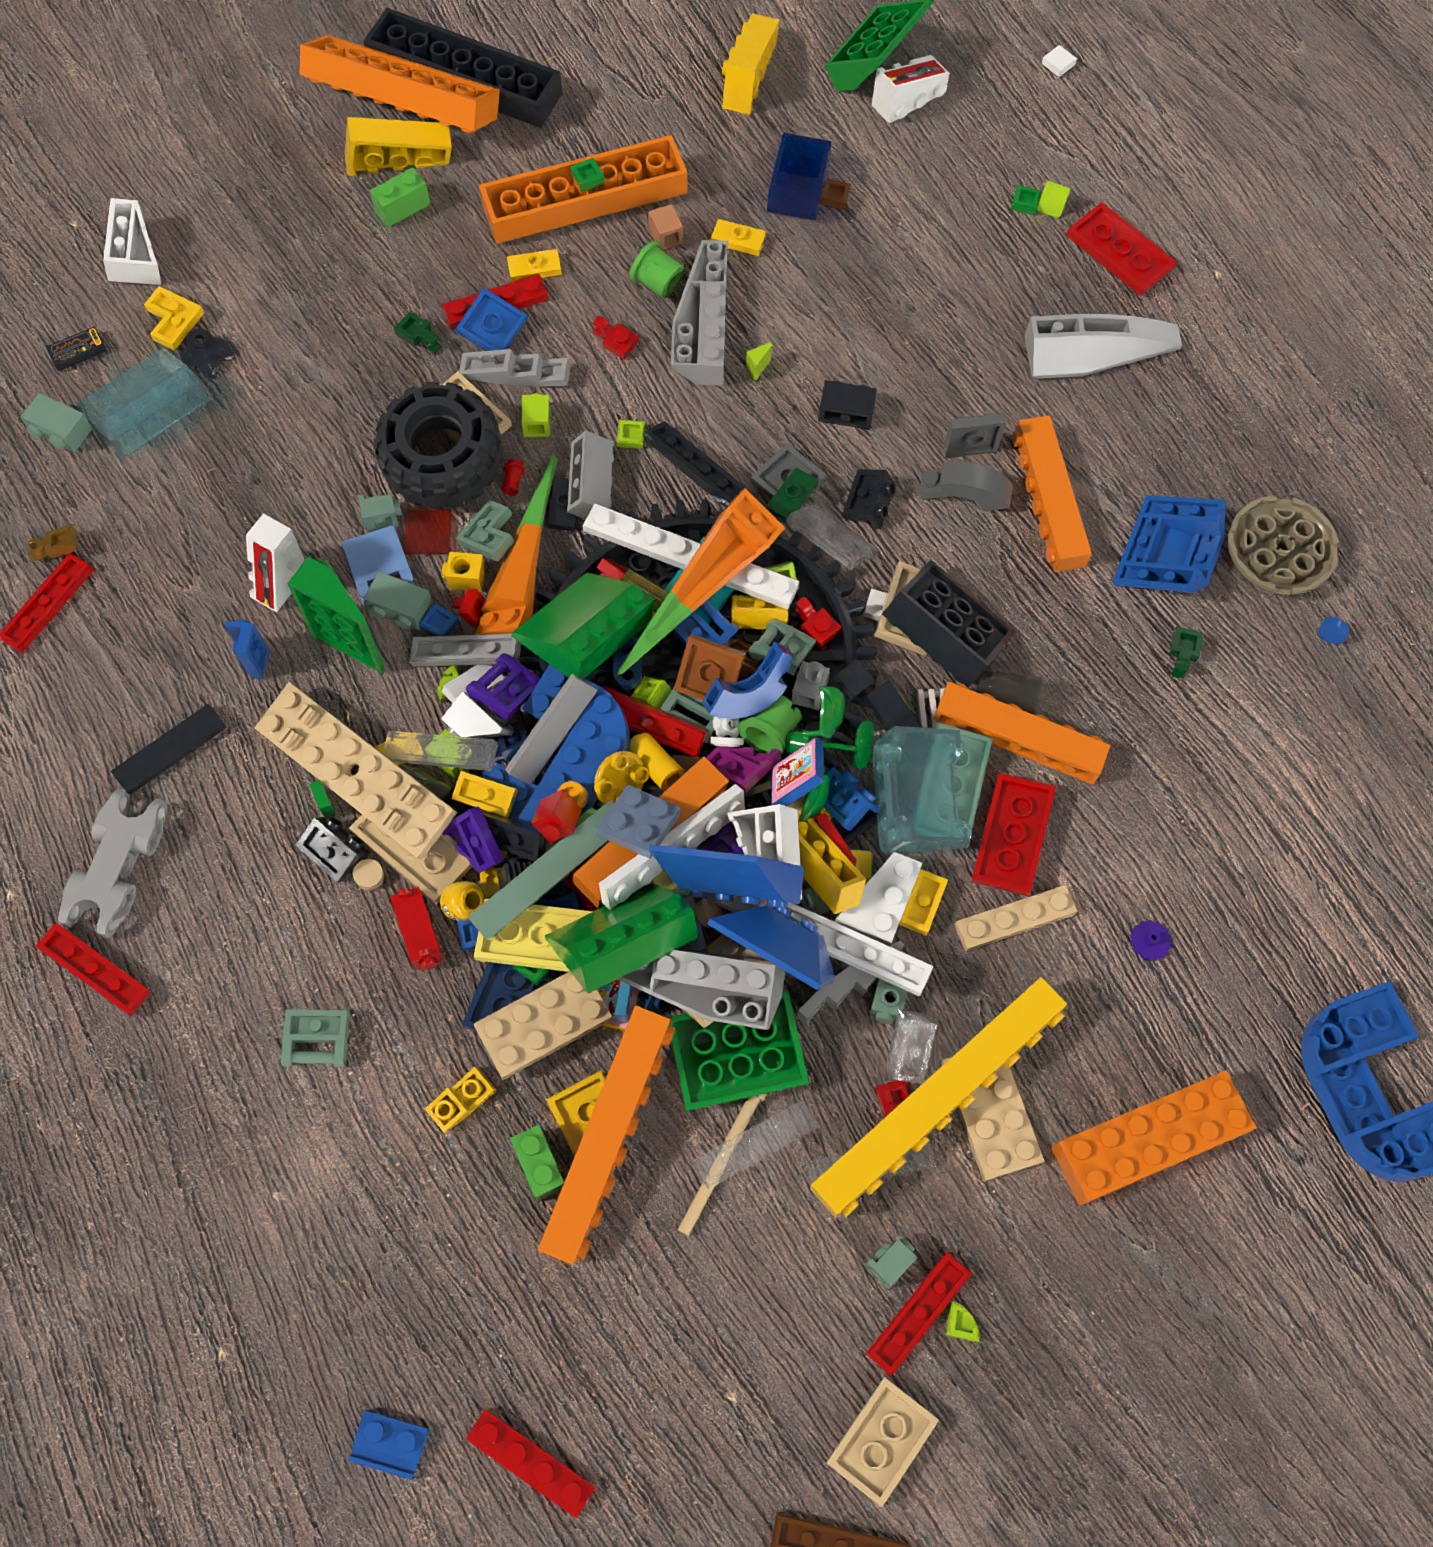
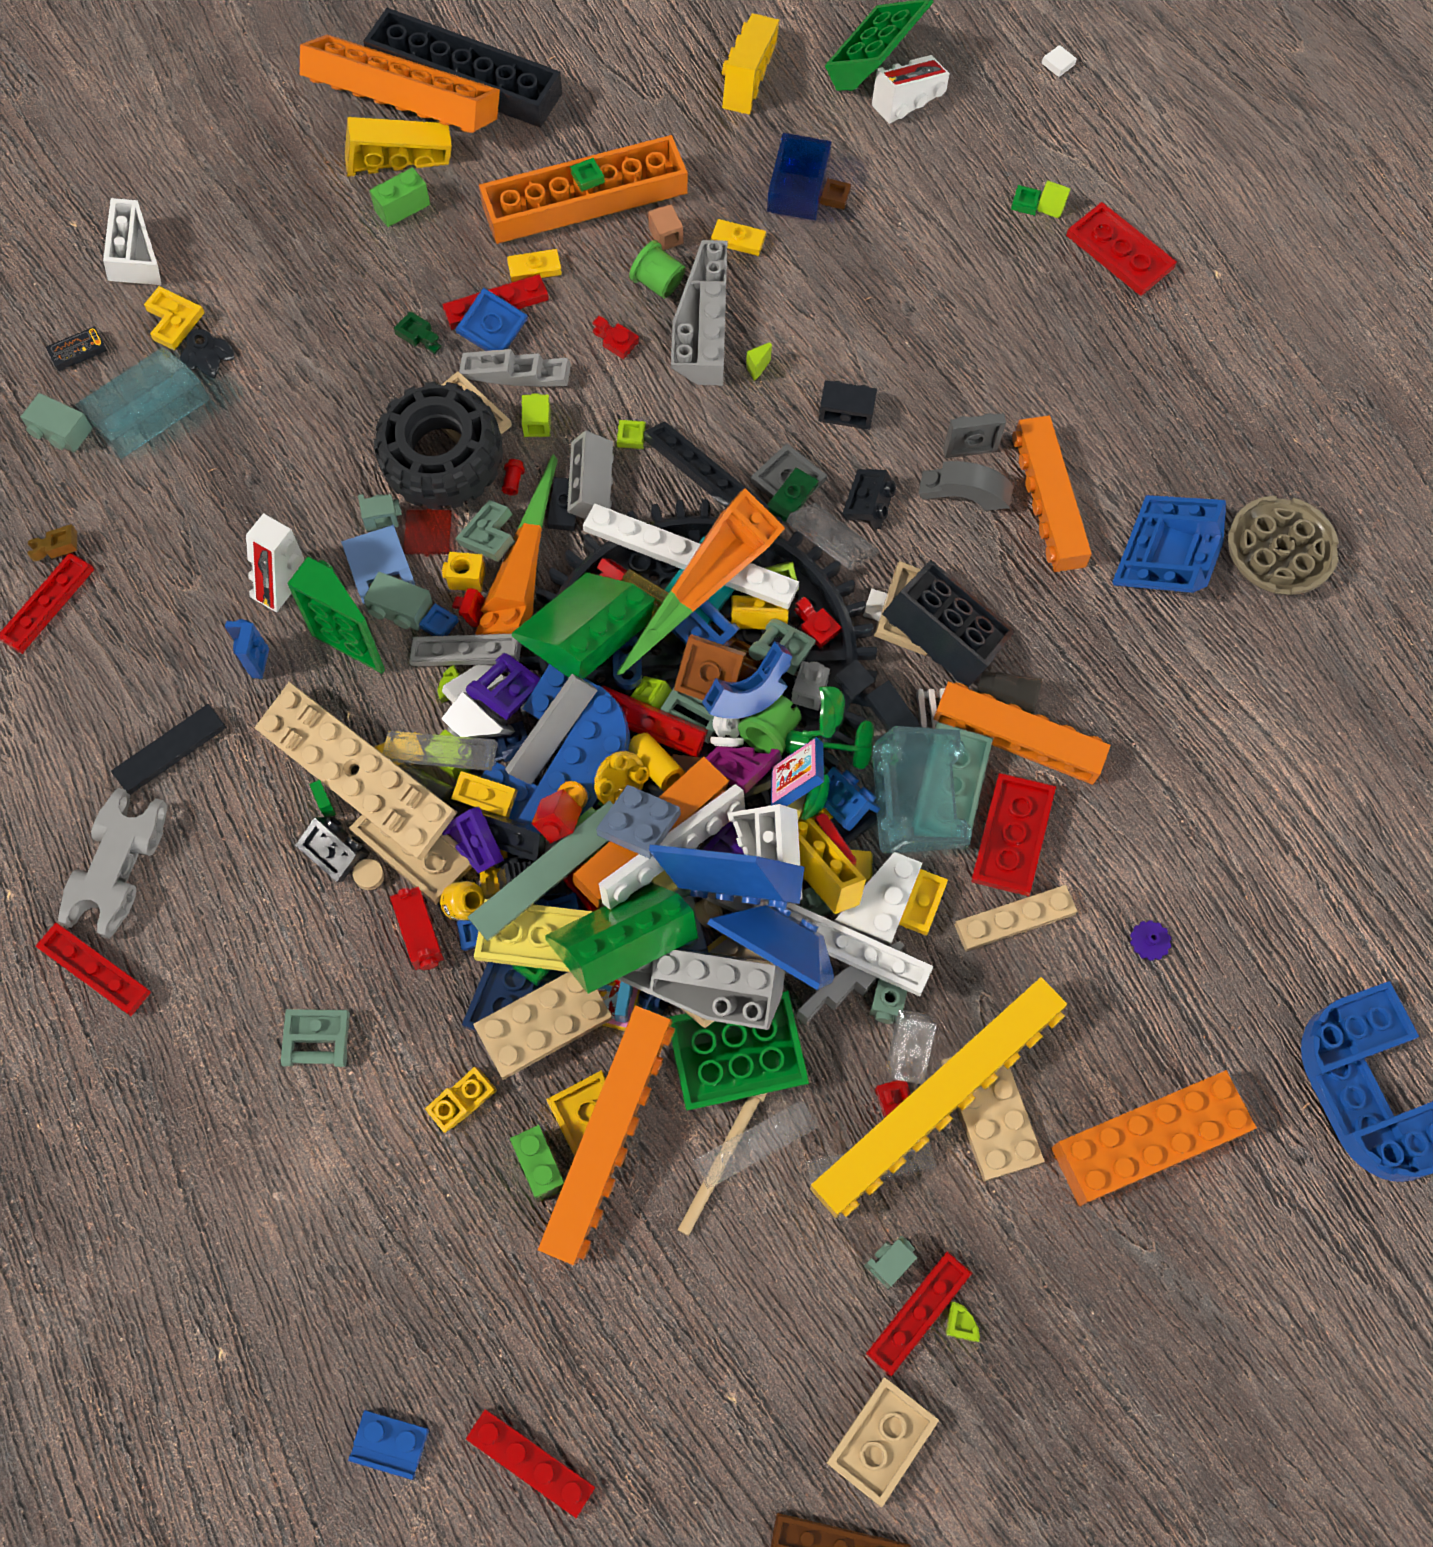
light grey wedge [1024,314,1182,379] -> none
dark green plate [1169,626,1204,679] -> none
blue tile [1318,617,1349,644] -> none

